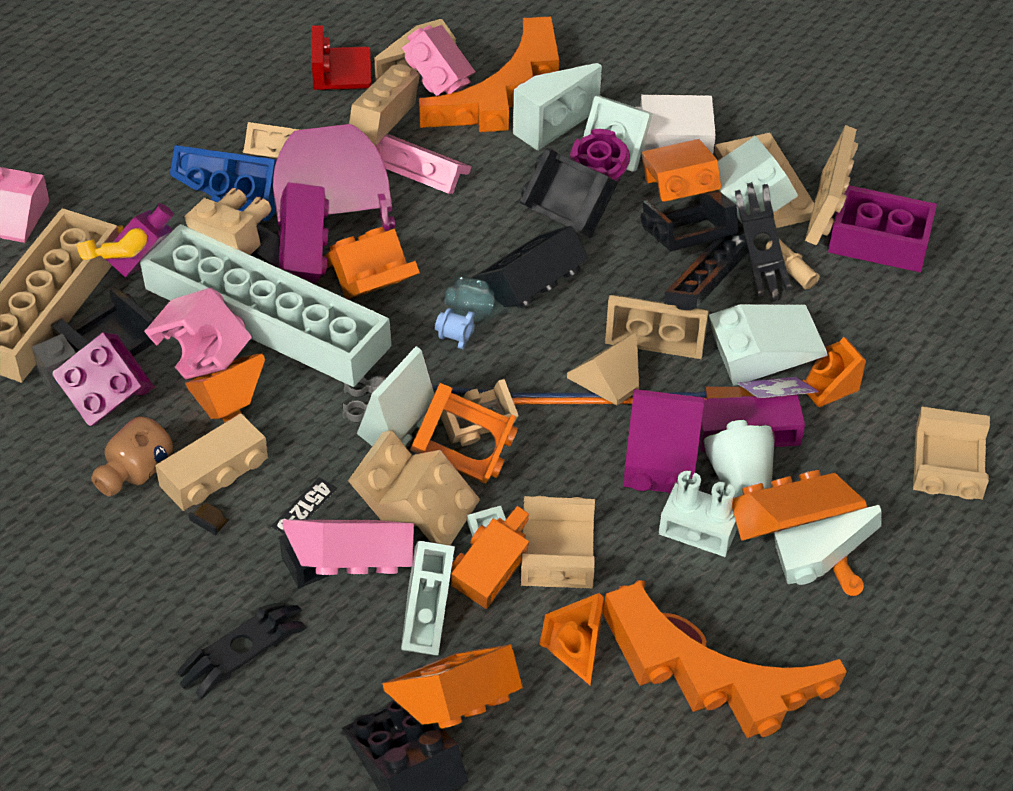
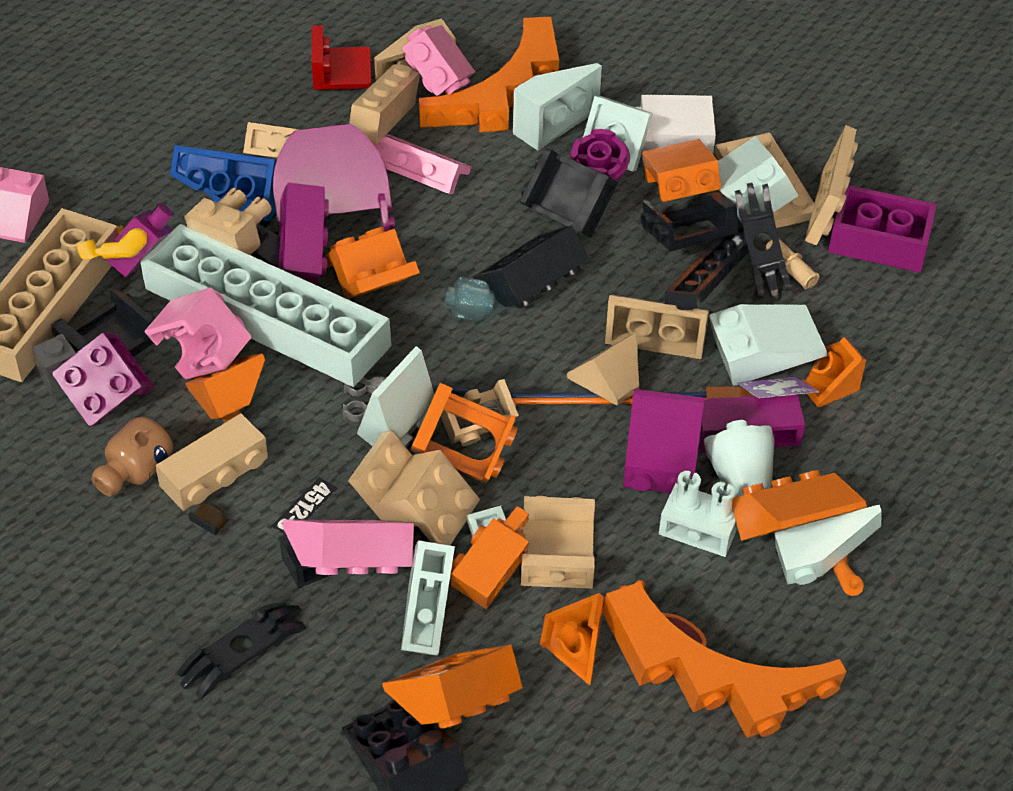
light blue brick [435,308,475,349] -> none
tan panel [913,407,990,500] -> none

